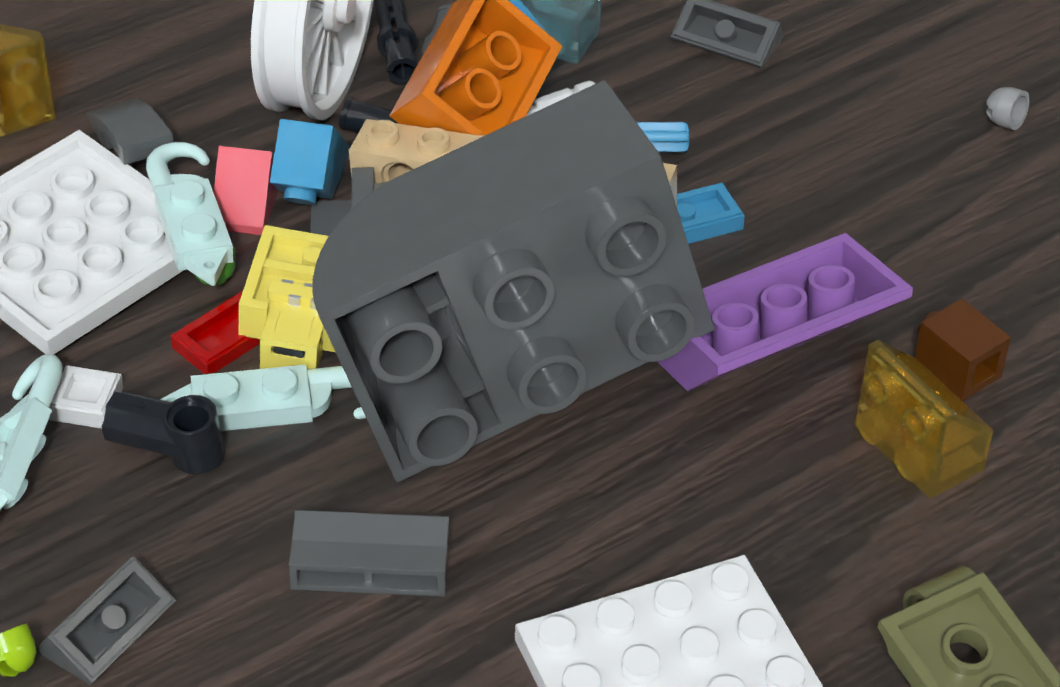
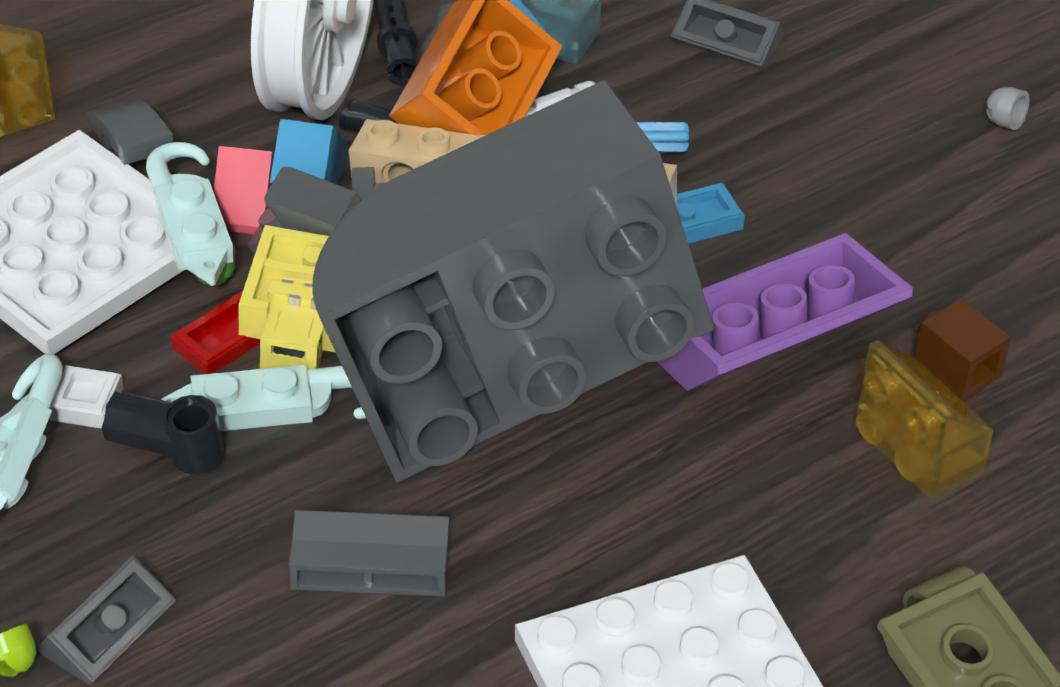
none -> dark grey slope [248,166,361,254]

